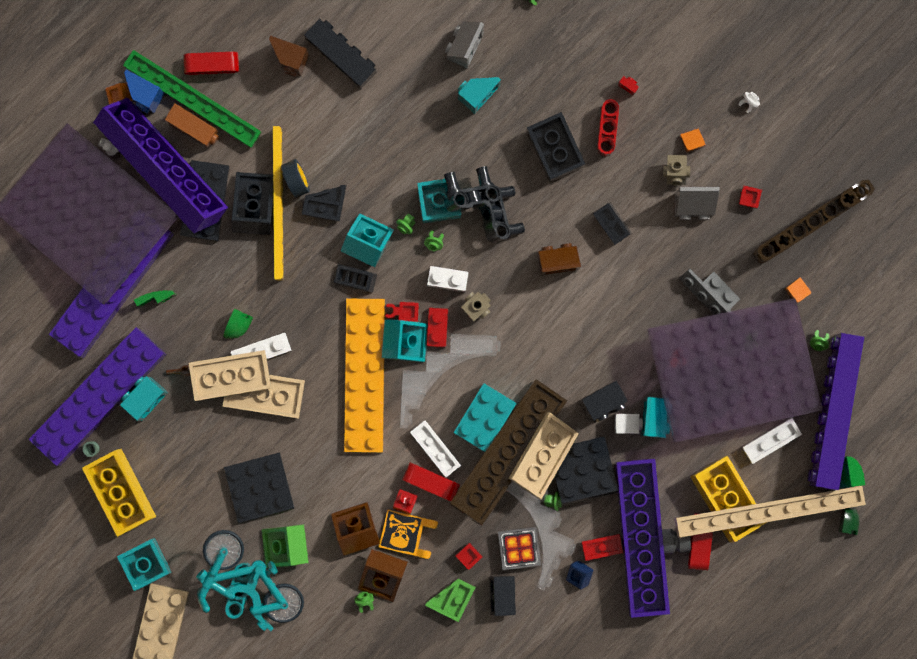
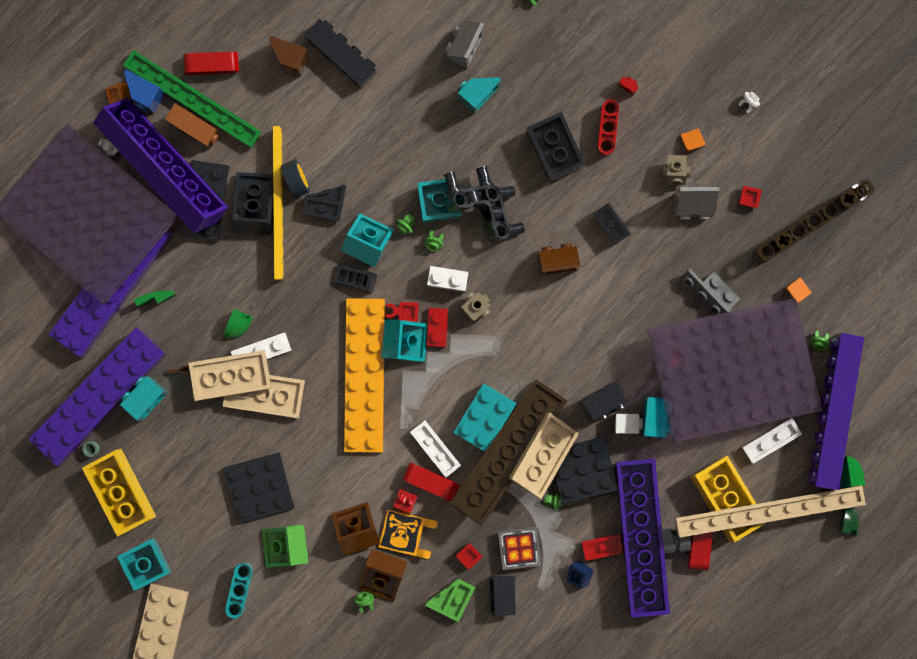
piece [196,530,304,631] -> none

